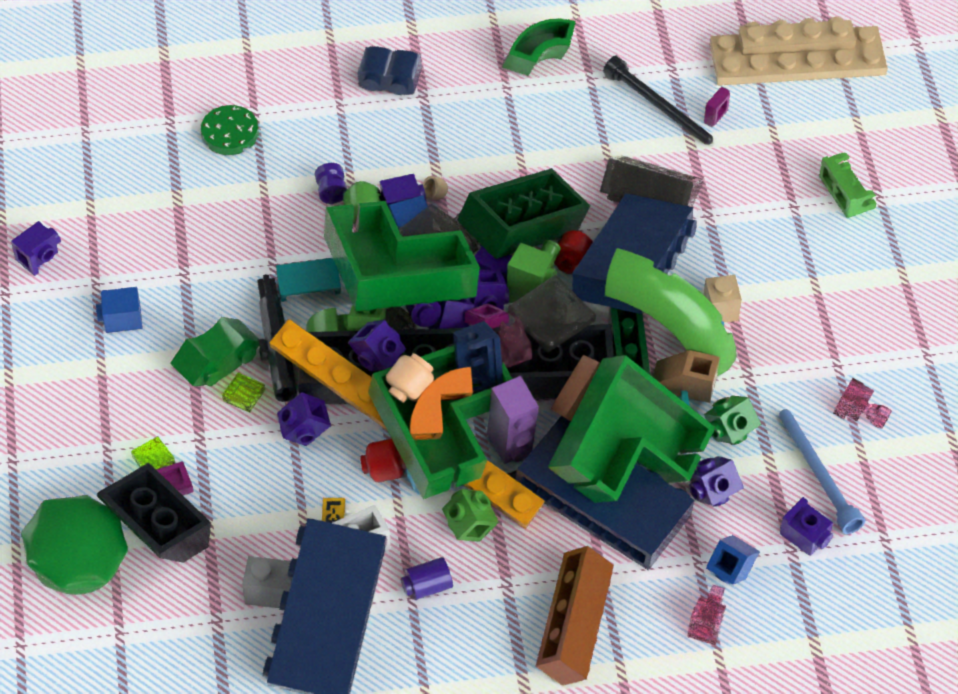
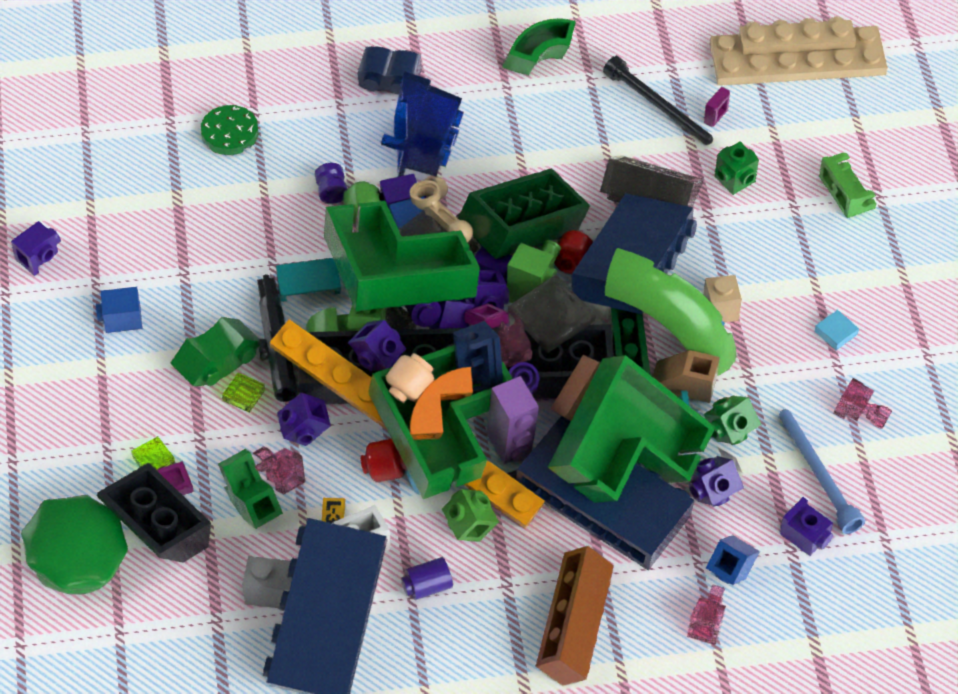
none -> green brick [218,449,283,529]
none -> clear pink piece [253,446,305,494]
none -> clear blue piece [381,71,465,177]
none -> tan piece [410,180,473,242]
none -> dark purple wheel [509,362,539,395]
none -> green brick [714,141,759,195]
none -> white sticker [717,446,743,473]
none -> medium azure tile [814,310,859,350]

